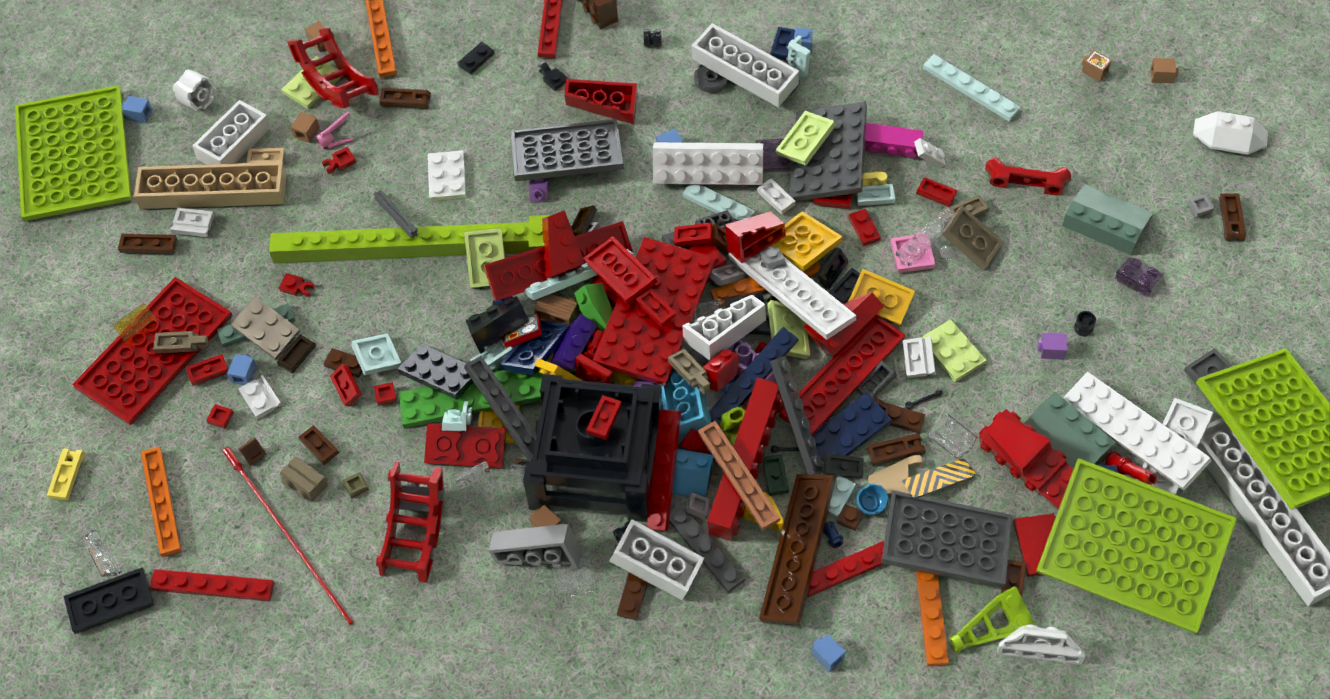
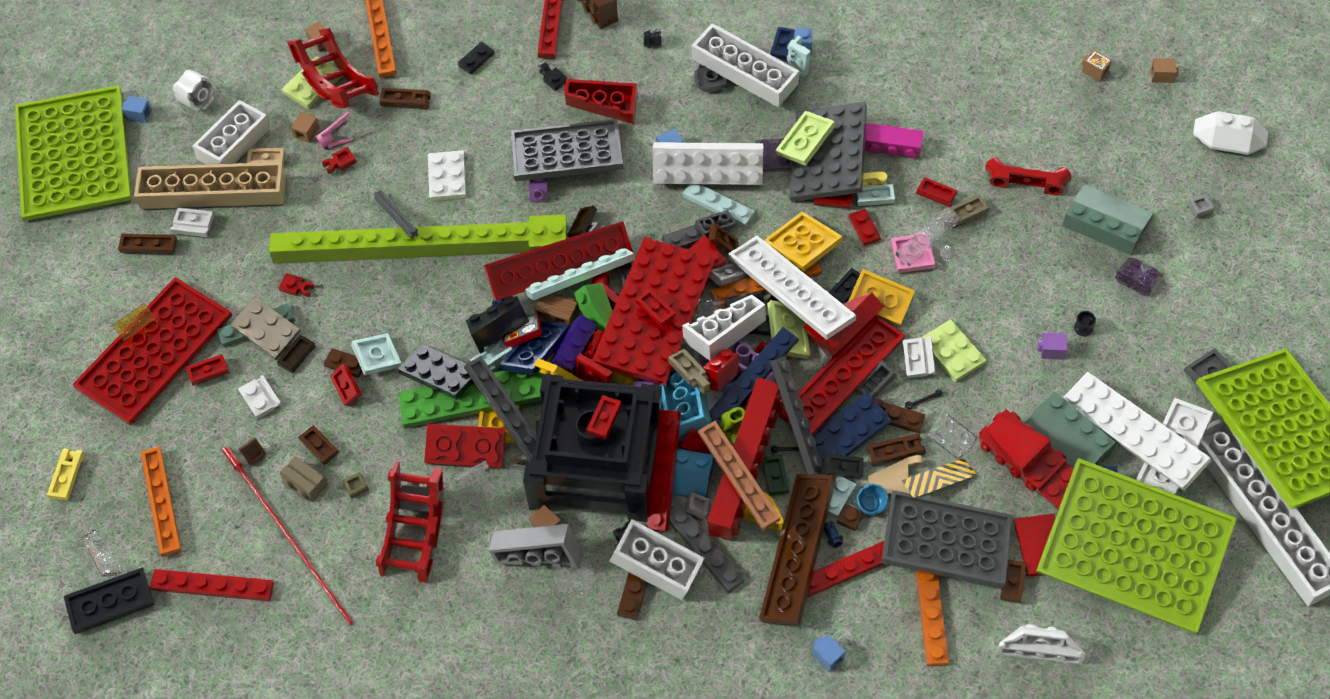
dark tan hinge [153,331,209,353] -> none
red plate [206,404,234,429] -> none
medium blue brick [227,354,257,385] -> none
red plate [374,382,397,406] -> none
light aqua bracket [442,401,472,431] -> none
yellowish green plate [464,228,505,288] -> none
red wedge [542,210,585,278] -> none
red plate [583,236,657,305] -> none
red plate [674,223,713,246] -> none
red wedge [725,212,786,263] -> none
white plate [757,179,795,215] -> none
light grey plate [760,246,785,269] -> none
black plate [816,248,849,288] -> none
white plate [914,138,946,168] -> none
light aqua plate [923,54,1020,122] -> none
dark tan plate [941,206,1003,270] -> none
lime plate [949,587,1035,653] -> none
red pin [1105,451,1157,486] -> none
reddish brown plate [1219,193,1246,241] -> none

